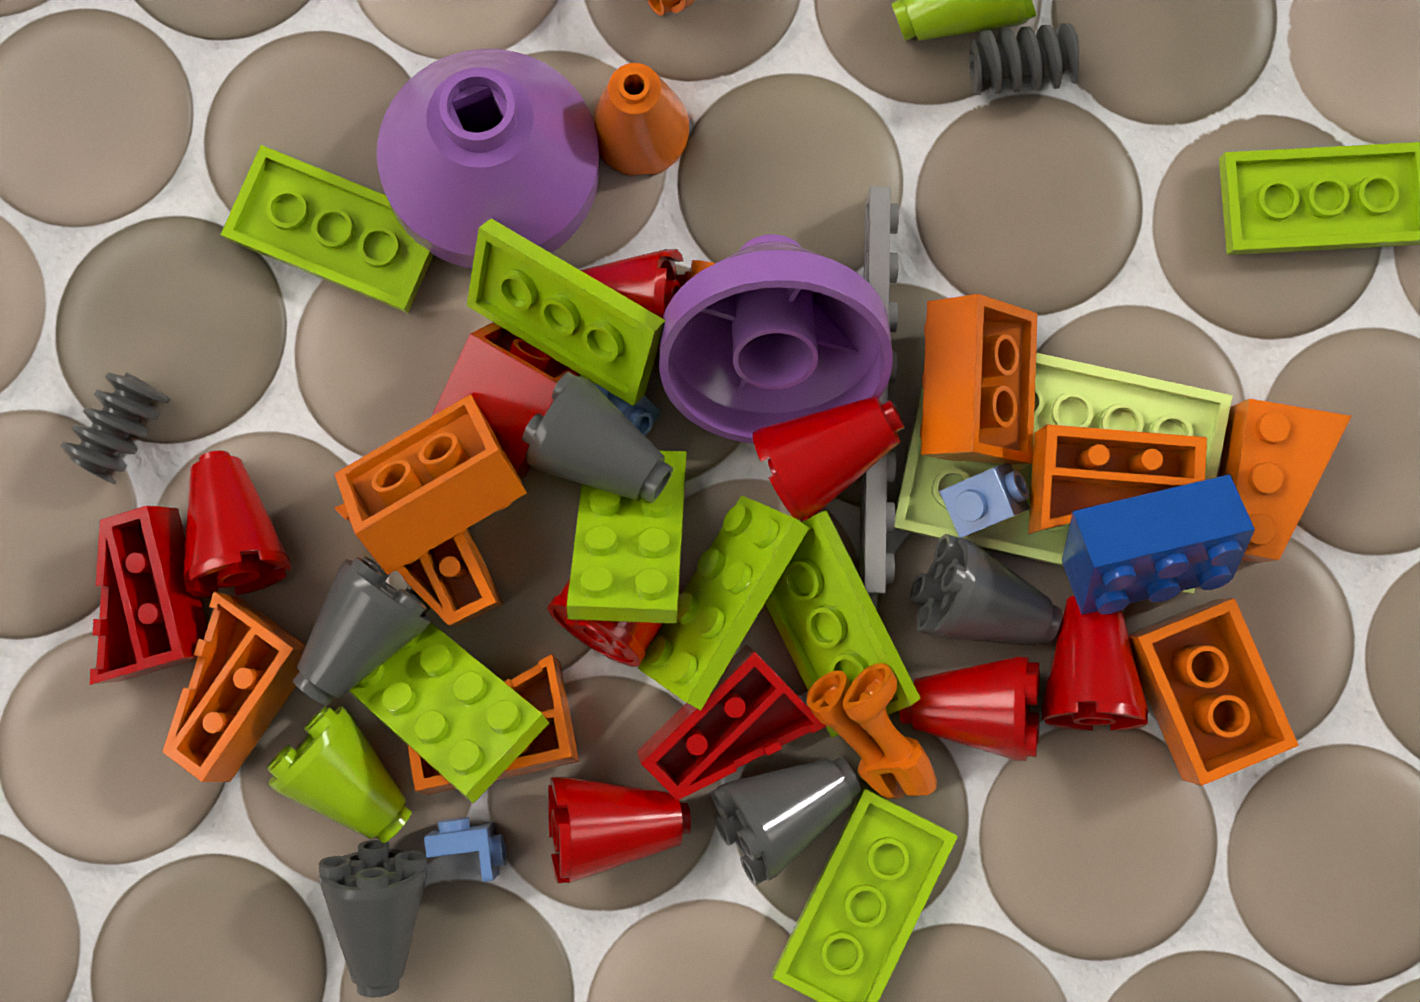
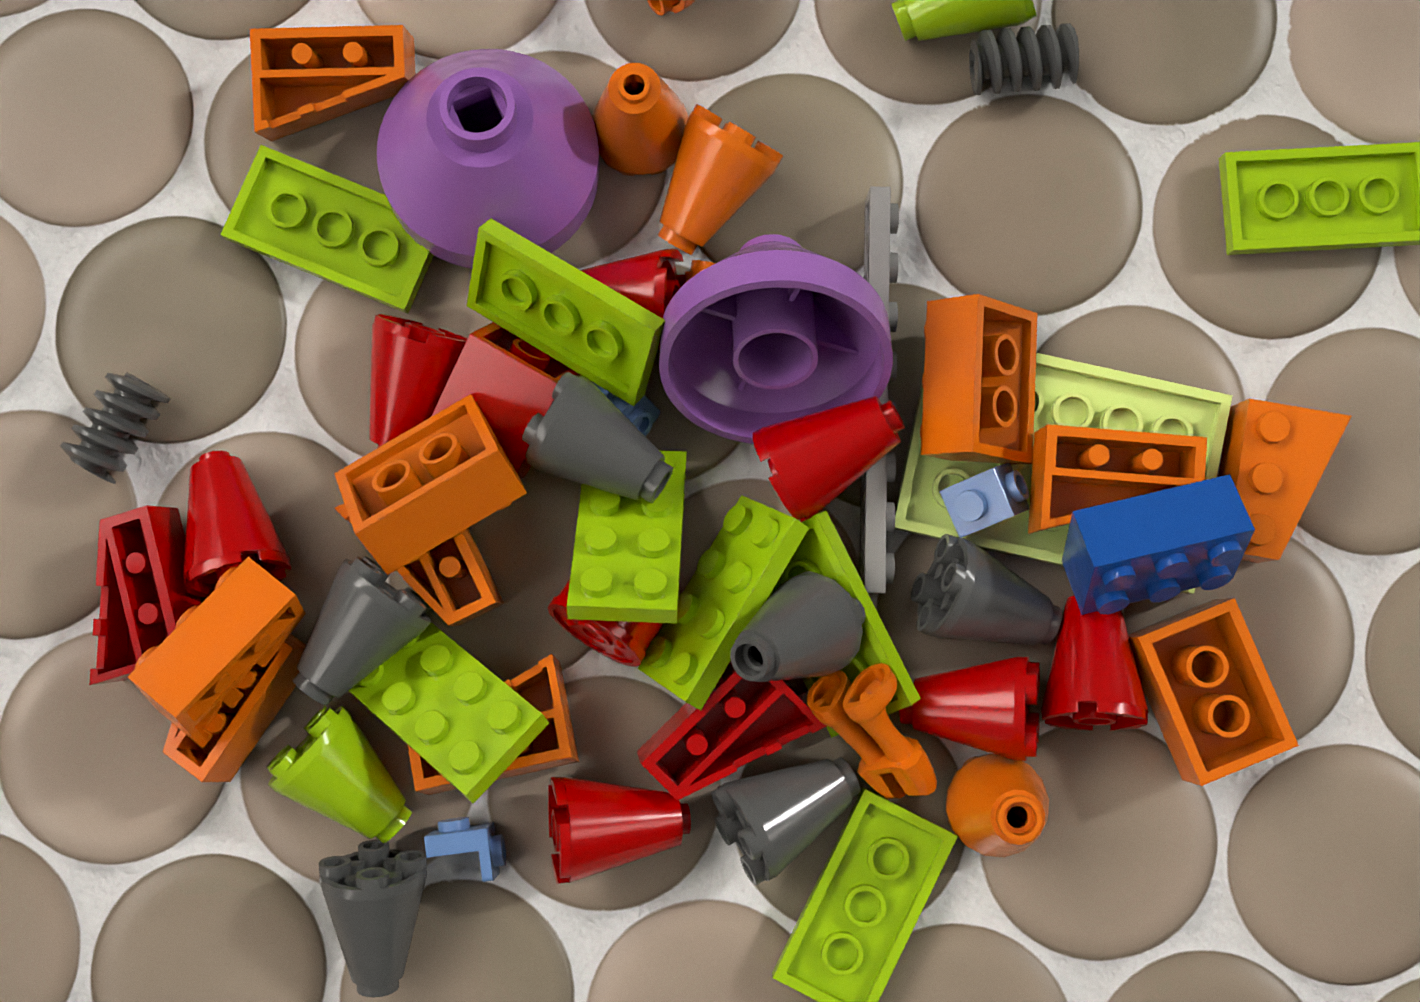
none -> orange wedge [128,557,306,749]
none -> orange wedge [250,25,416,142]
none -> red cone [369,314,468,448]
none -> orange cone [658,104,783,255]
none -> dark grey cone [730,571,866,682]
none -> orange cone [945,753,1049,857]

